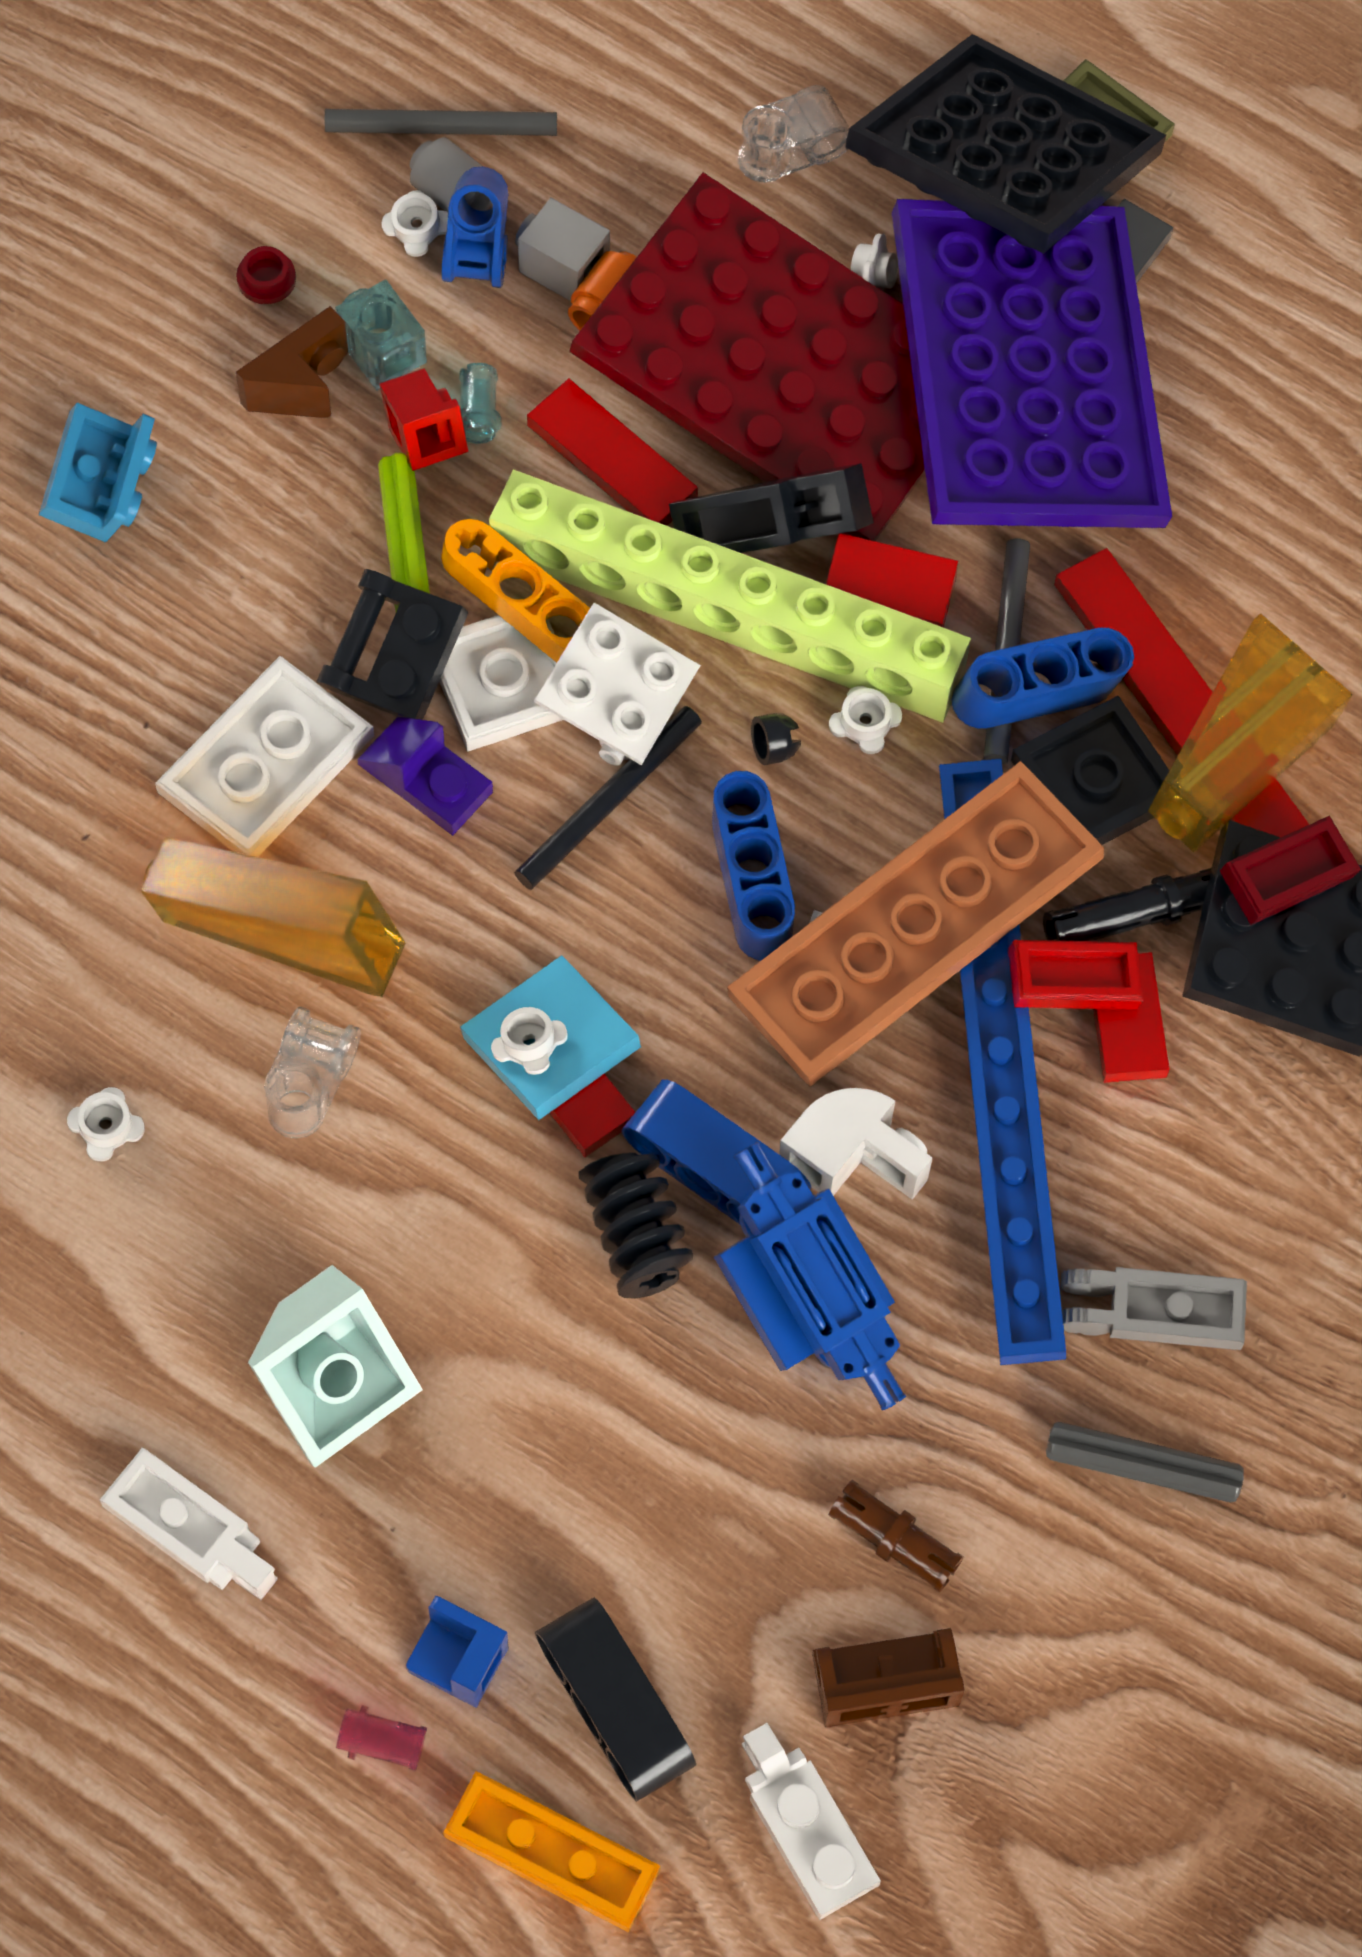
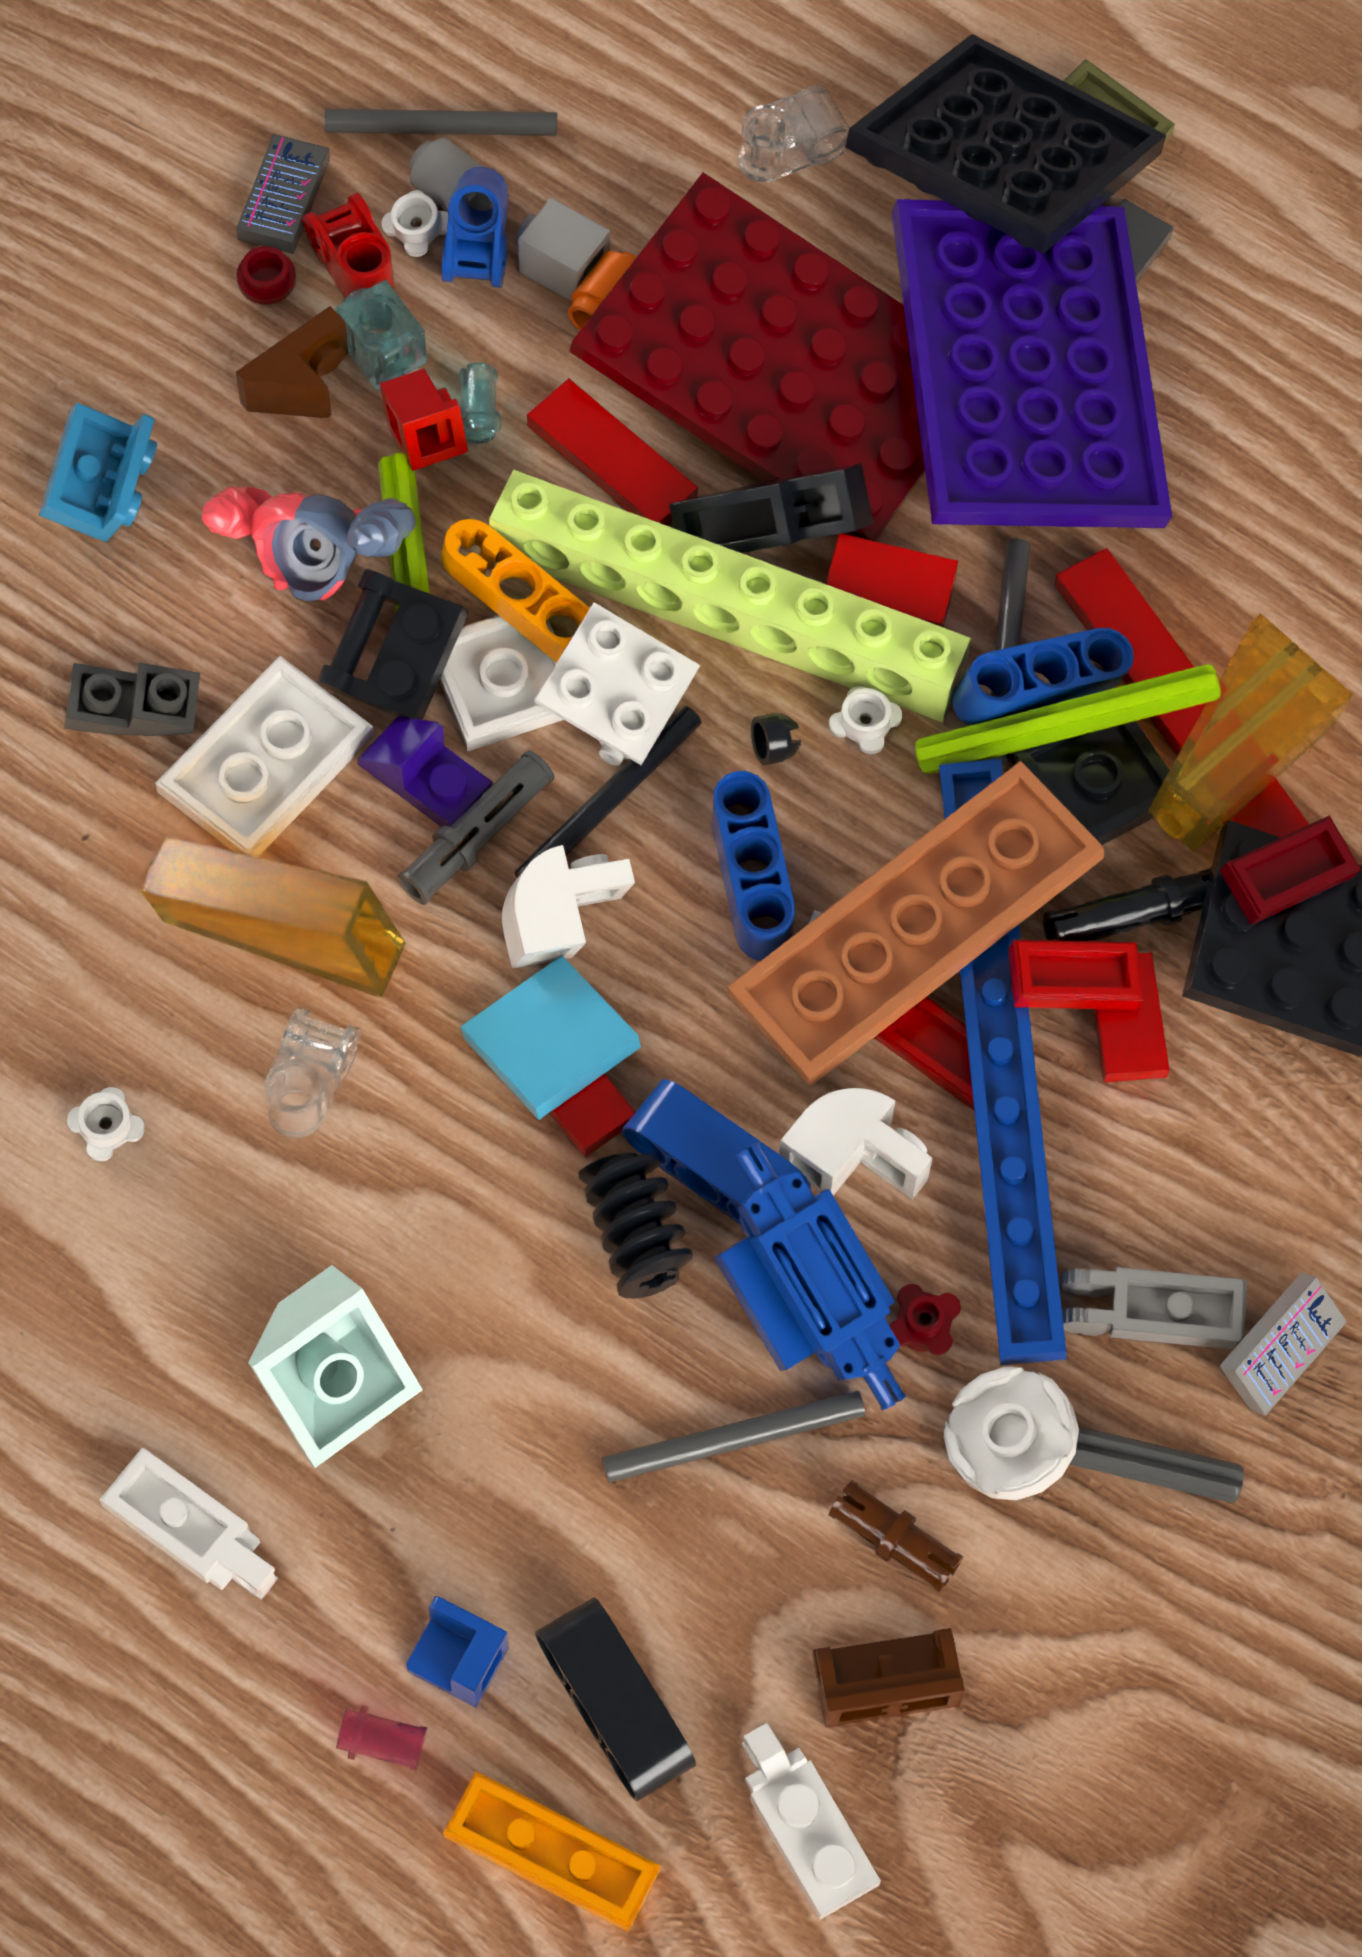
white plate [491,1007,568,1075] -> none
white plate [851,234,898,292] -> none
none -> dark grey slope [64,663,200,736]
none -> sand blue hair [202,486,416,602]
none -> dark grey tile [236,134,330,254]
none -> red piece [302,192,395,311]
none -> dark grey pin [397,750,554,905]
none -> white brick [502,845,635,969]
none -> dark grey bar [602,1391,865,1483]
none -> red tile [874,997,974,1111]
none -> dark red plate [890,1284,961,1355]
none -> lime axle [915,664,1221,774]
none -> white tile [943,1367,1079,1500]
none -> light grey tile [1220,1272,1347,1416]

